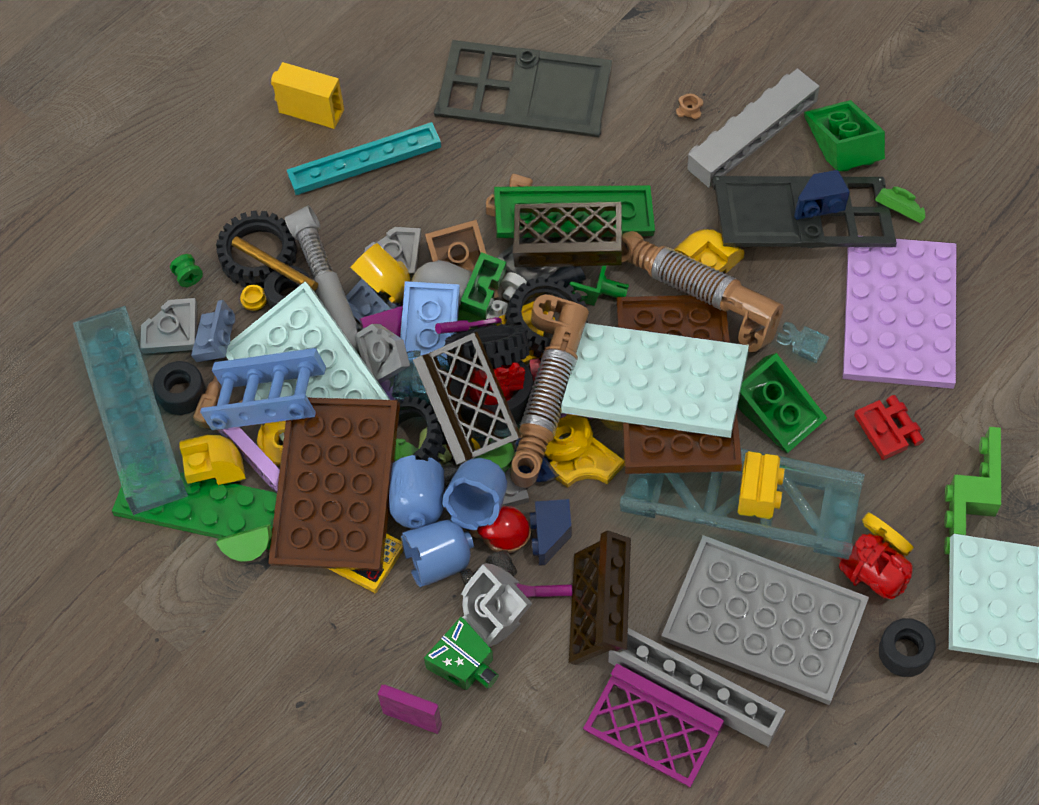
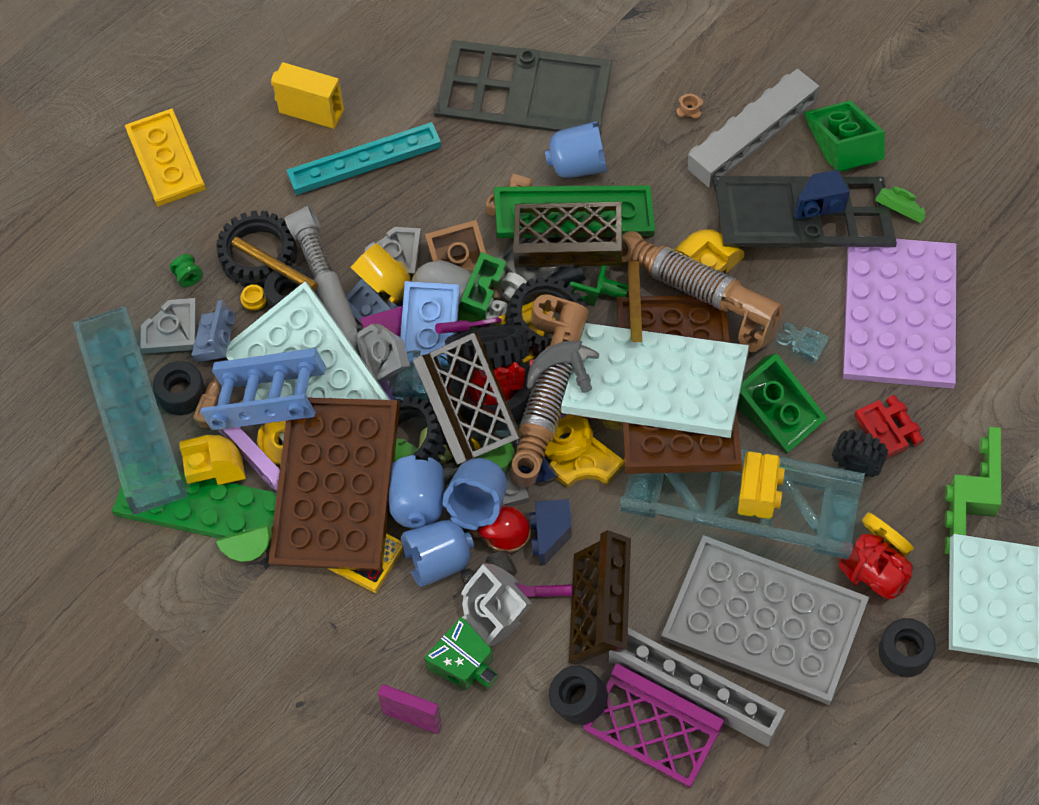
none -> yellow tile [125,108,206,207]
none -> dark grey piece [527,341,599,393]
none -> medium blue cylinder [545,121,607,179]
none -> black tyre [548,665,608,725]
none -> pearl gold tile [628,261,642,342]
none -> black tyre [832,430,889,477]

